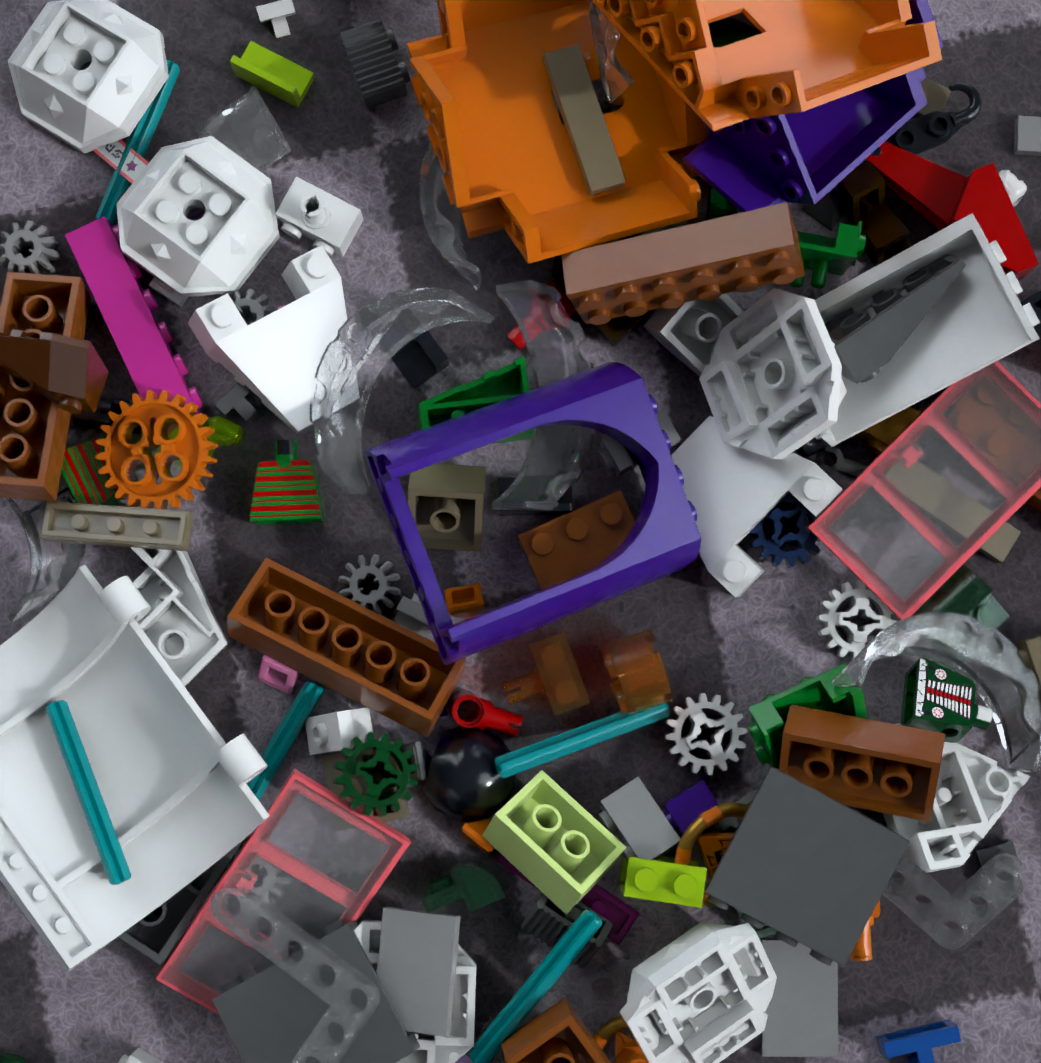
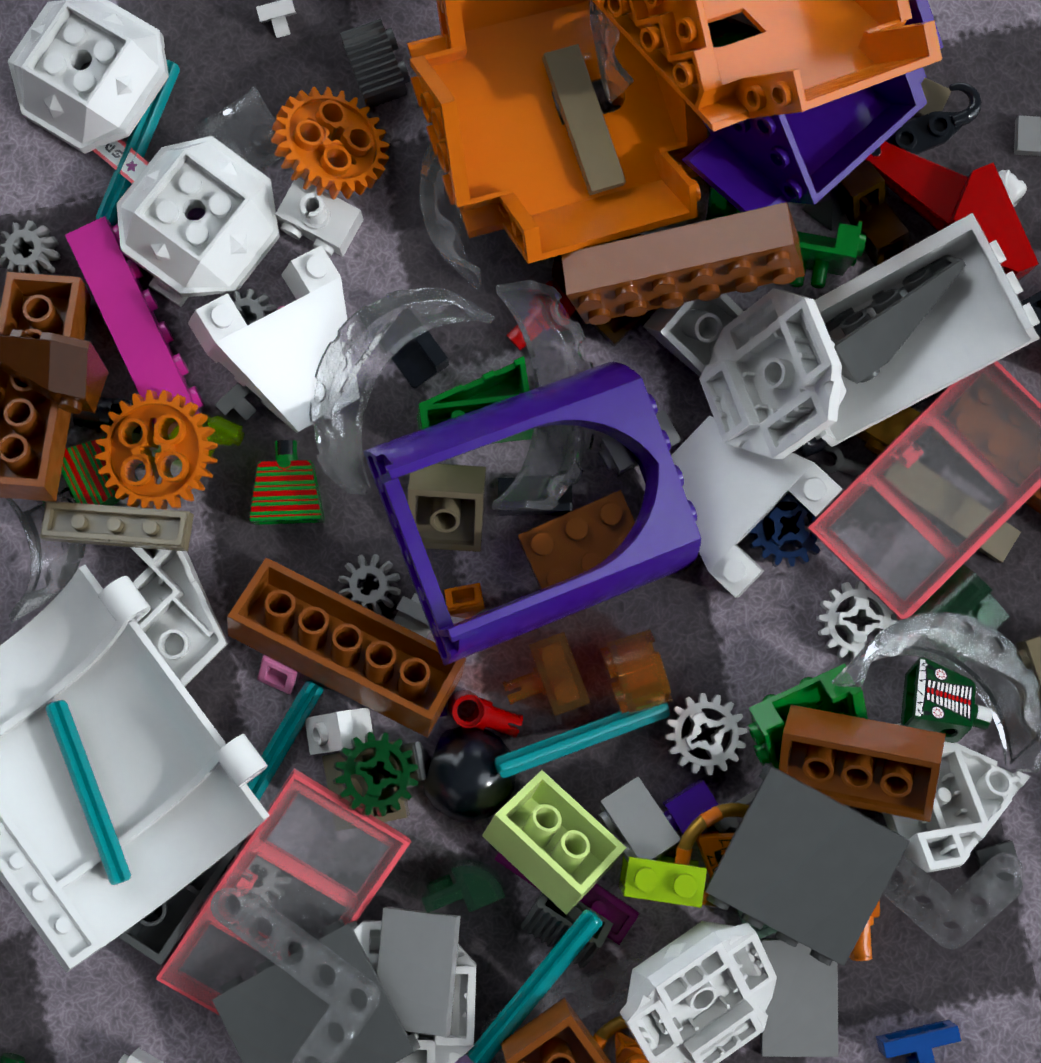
lime panel [229,41,315,108] -> none
orange slope [459,819,494,854] -> none
none -> orange gear [271,87,389,199]

